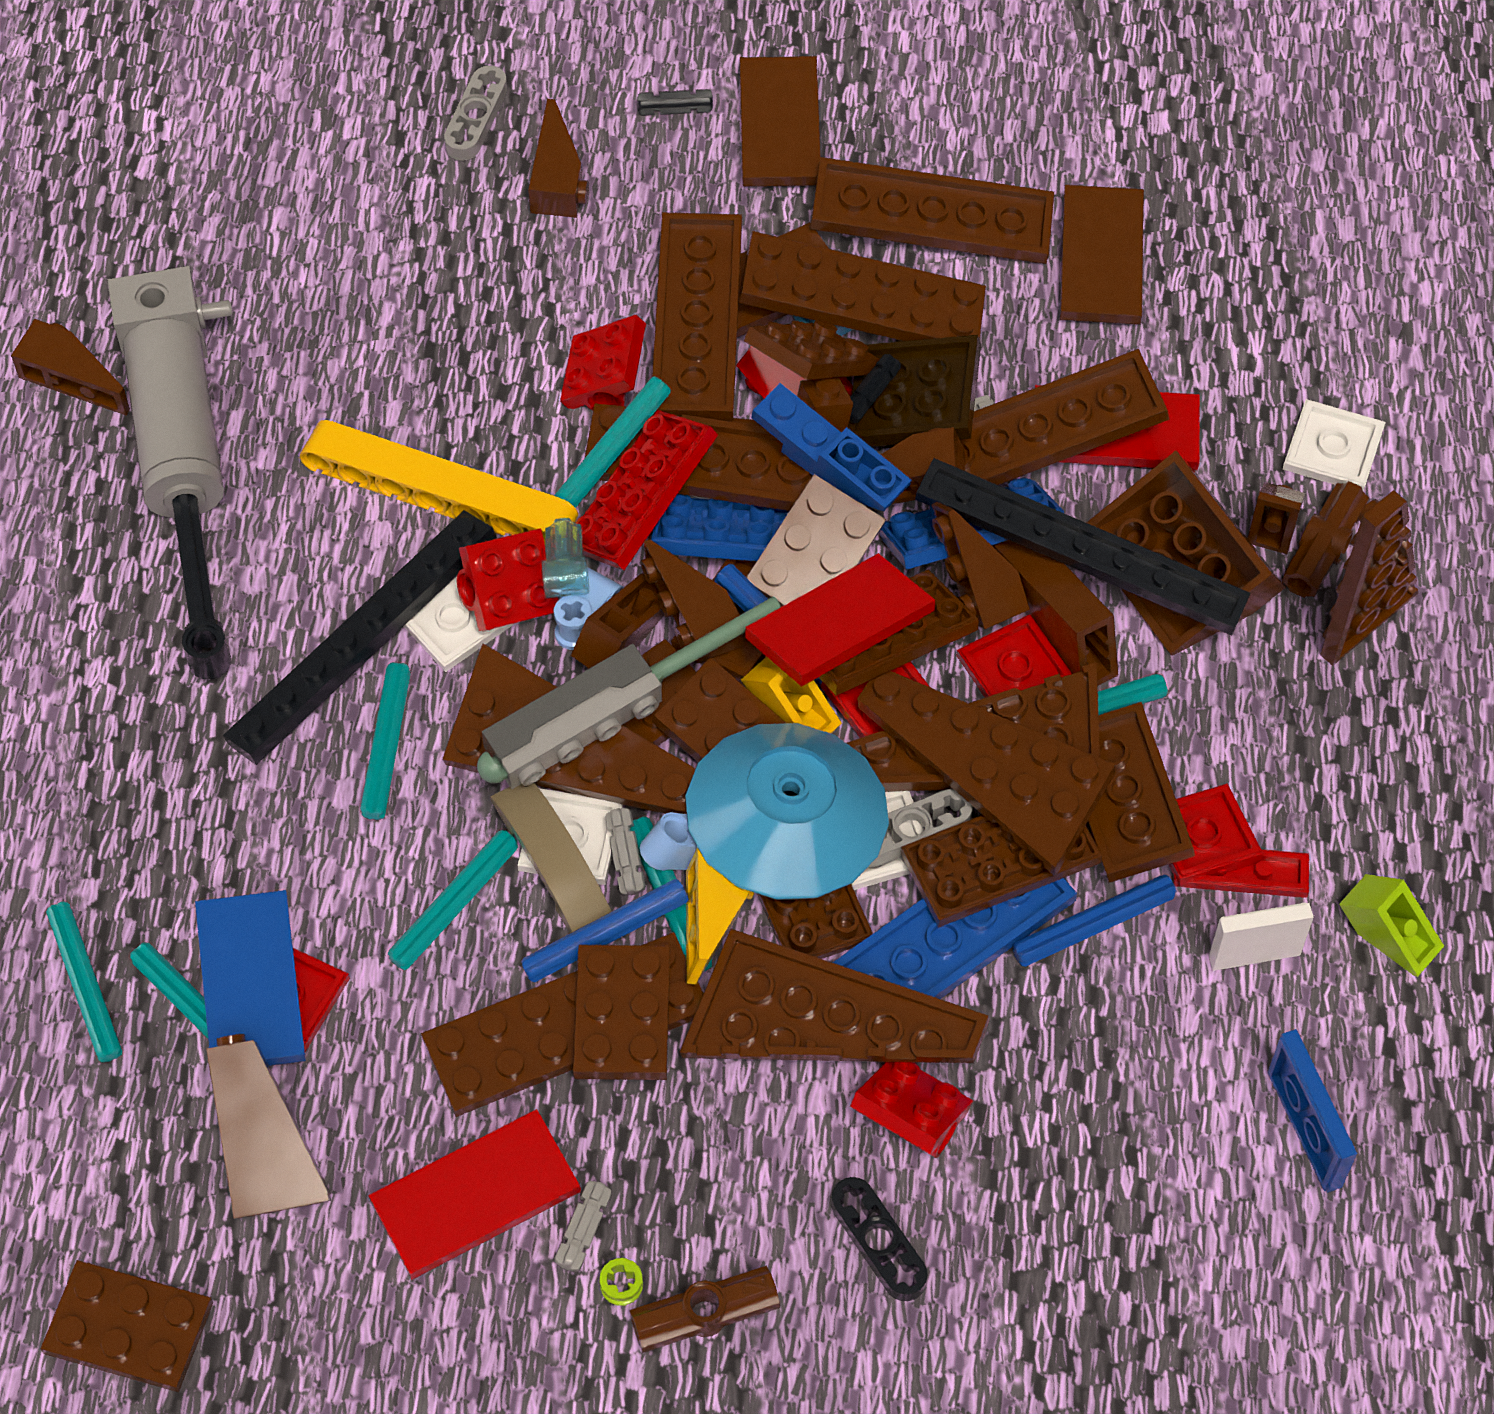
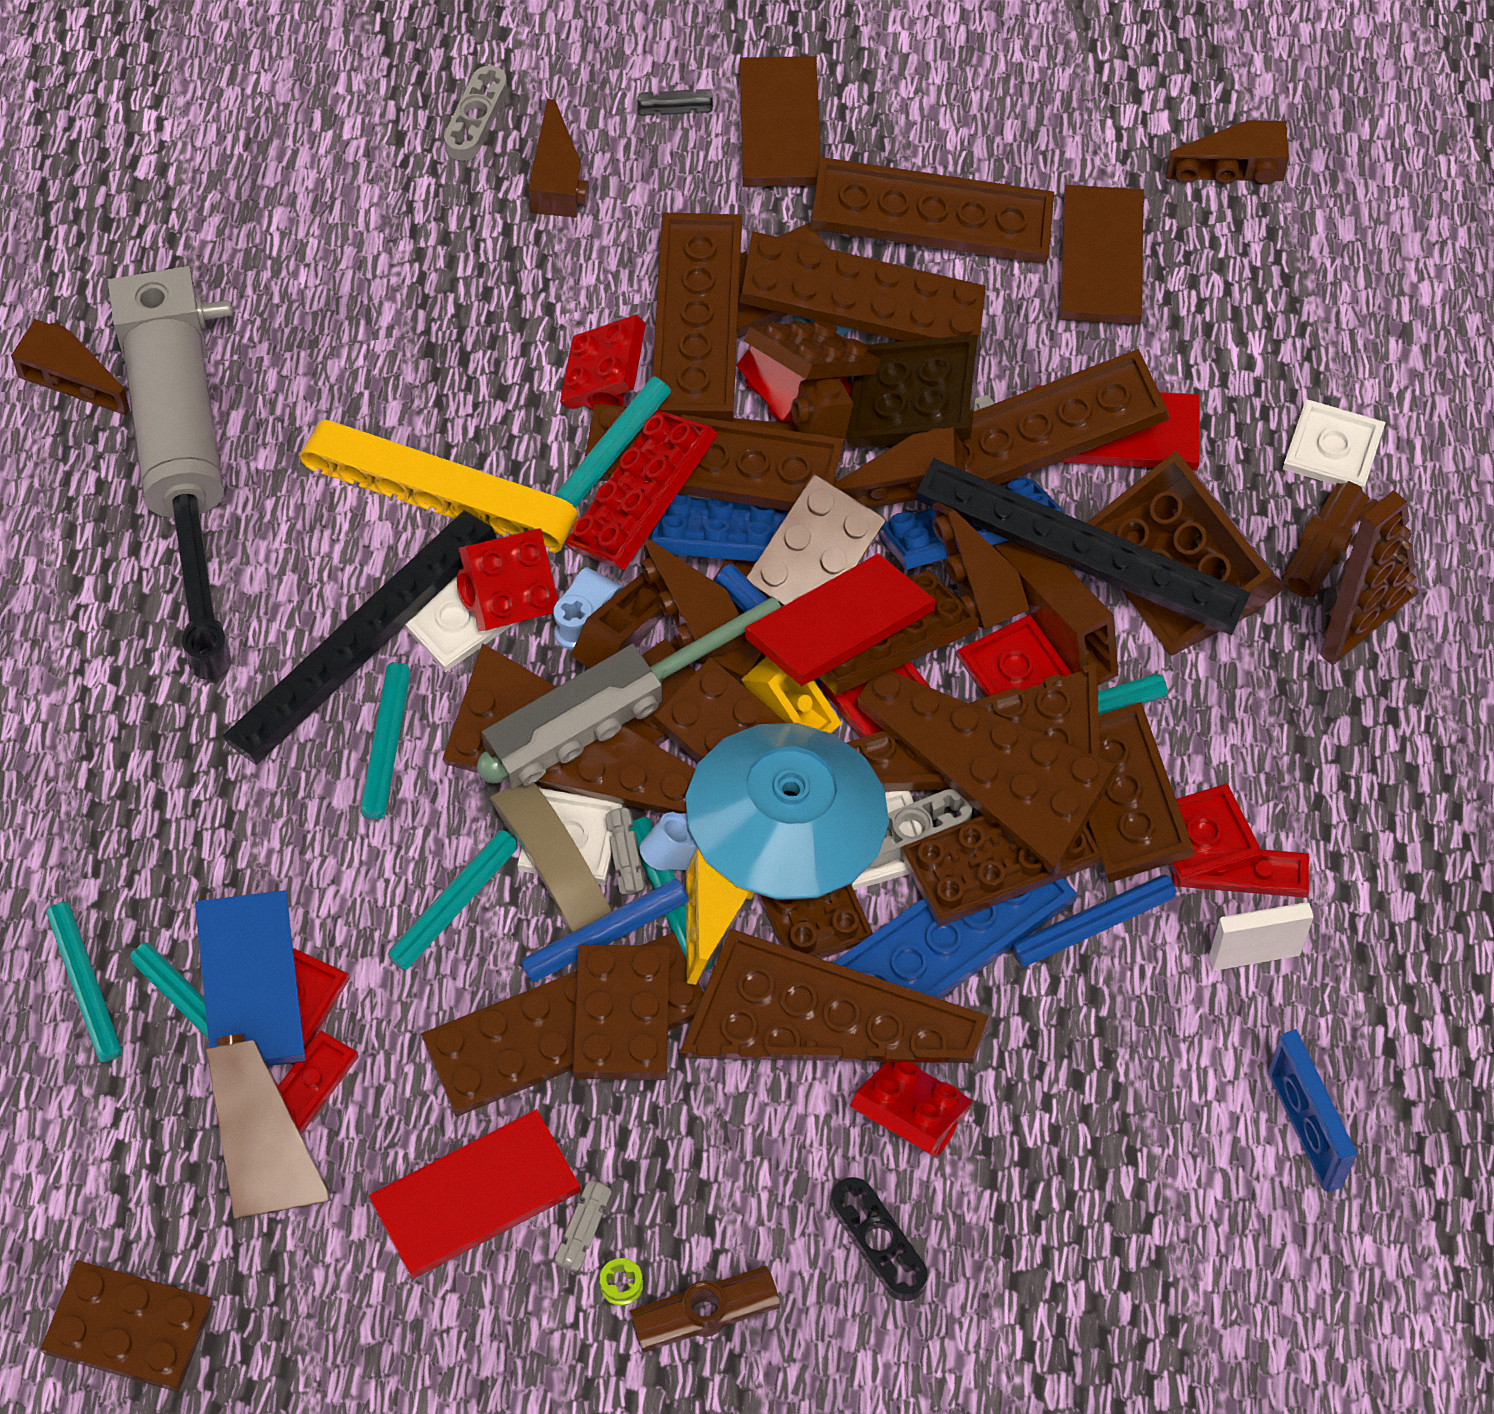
clear light blue piece [542,518,590,598] -> none
blue slope [751,383,912,512] -> none
black axle [849,354,901,424] -> none
reddish brown slope [1248,482,1305,554] -> none
lime slope [1339,874,1444,977] -> none
none -> red tile [278,1030,359,1134]
none -> reddish brown slope [1166,120,1289,184]

